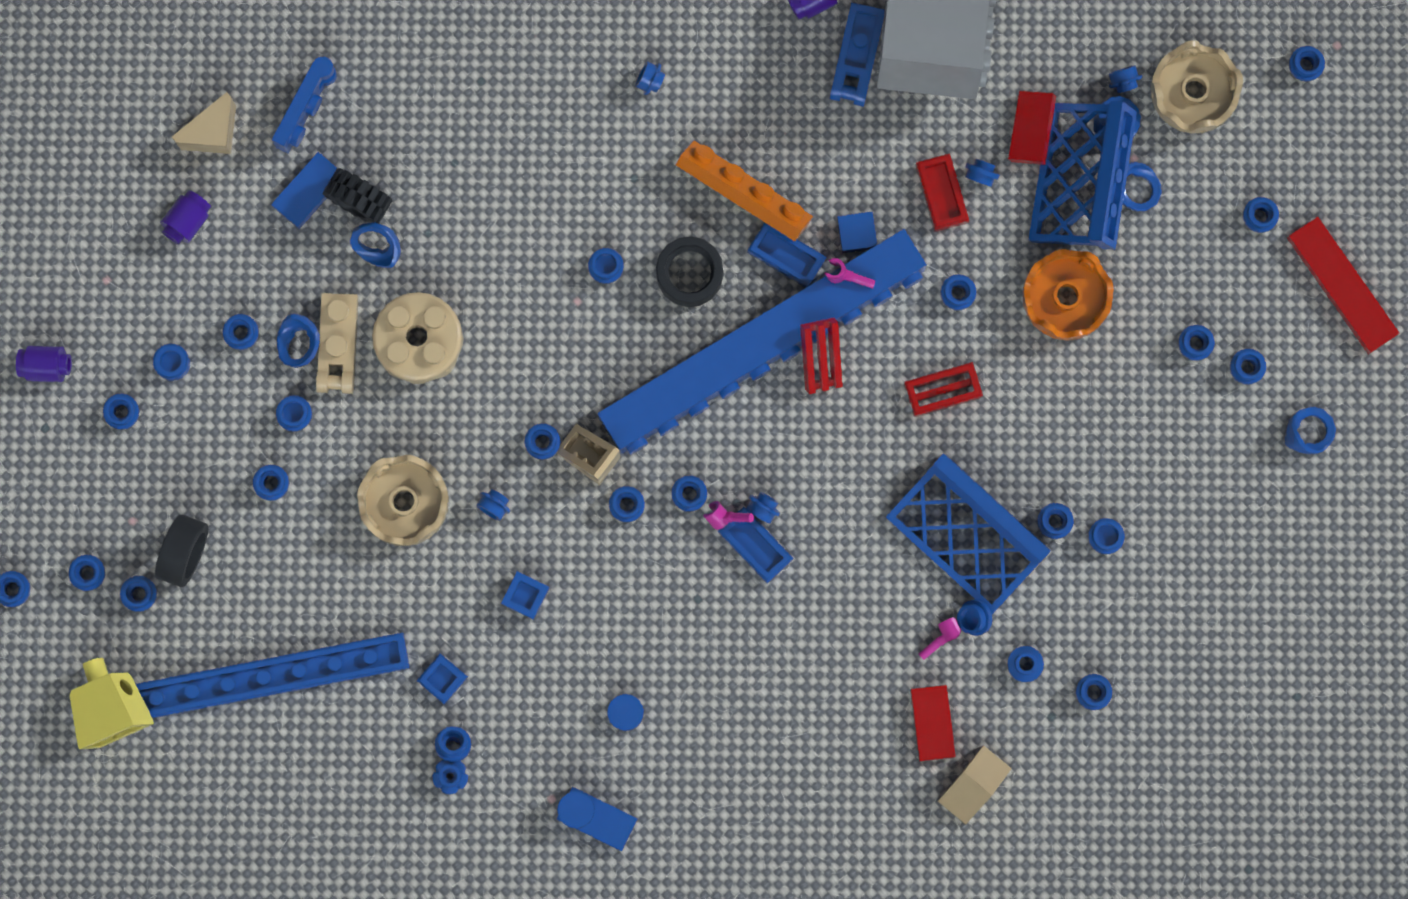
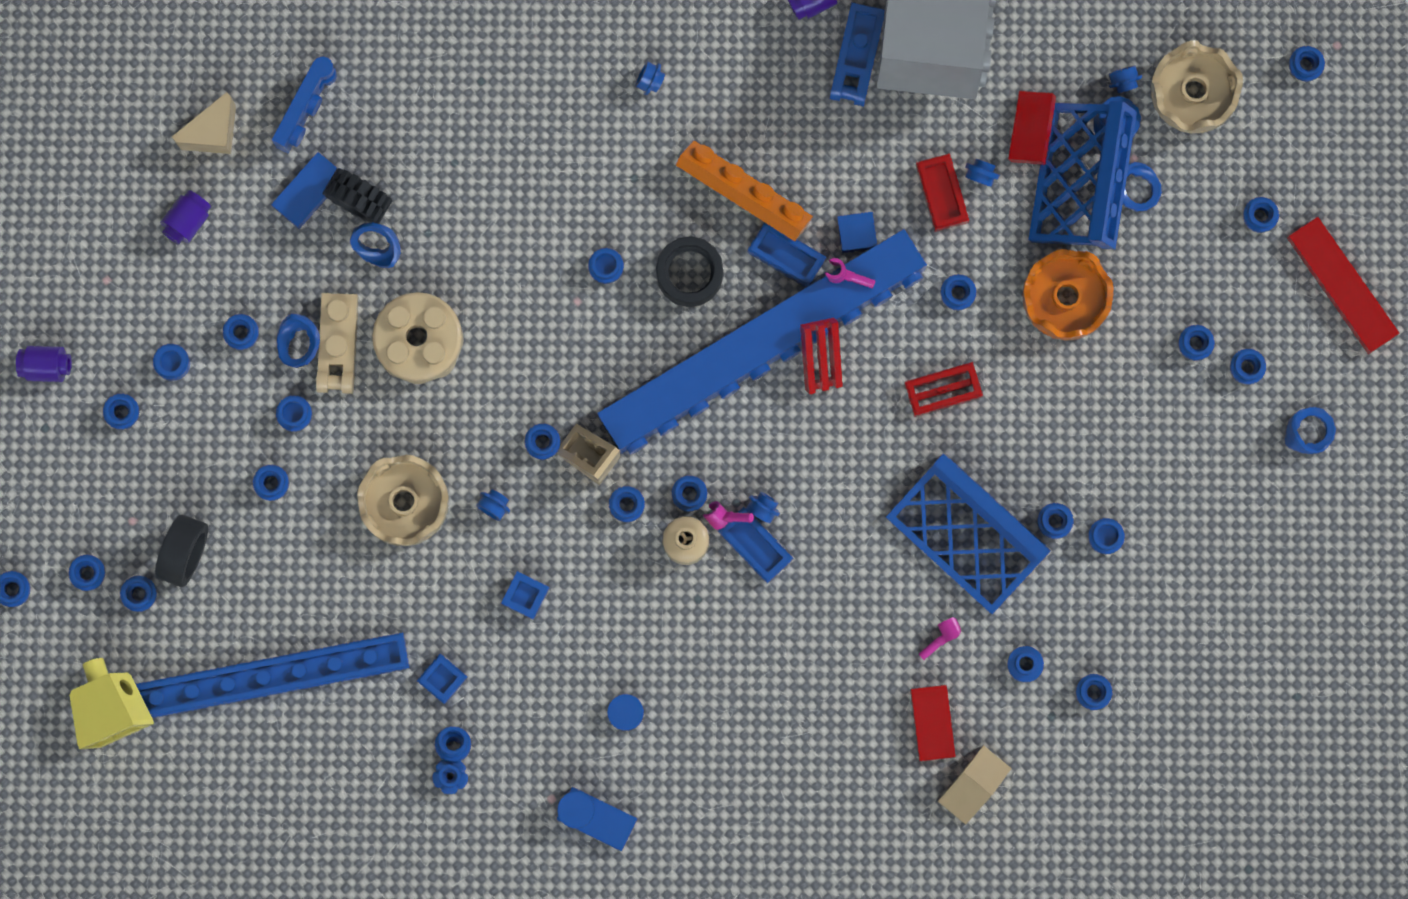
blue plate [957,599,992,636] -> none
none -> tan head [663,516,709,565]

